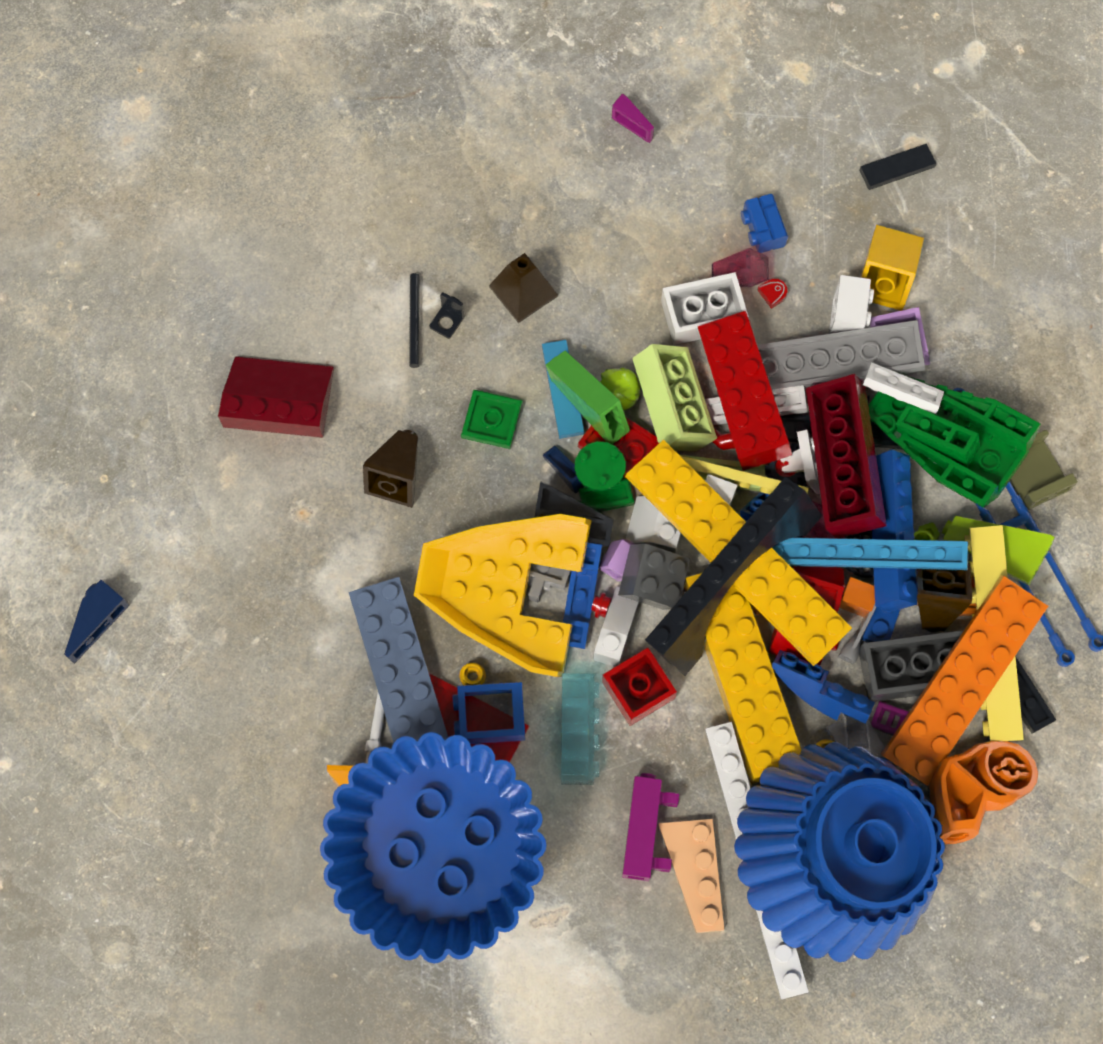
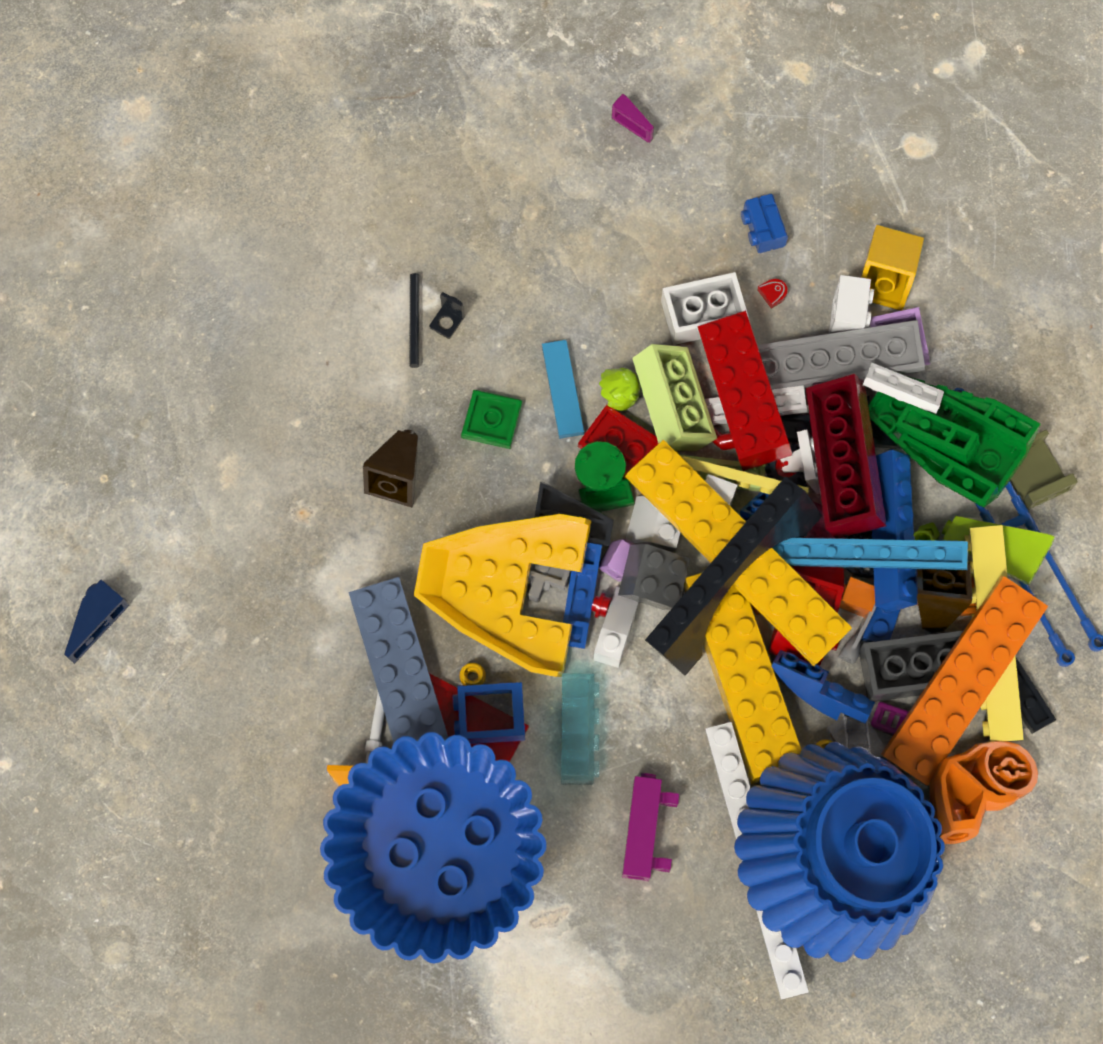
dark red slope [218,356,334,438] -> none
dark brown slope [489,253,558,323] -> none
dark blue piece [543,446,585,494] -> none
bright green slope [545,351,630,444] -> none
red brick [602,648,677,726] -> none
light nougat wing [658,819,724,933] -> none
clear pink slope [712,248,769,287] -> none
black tile [859,143,936,190] -> none

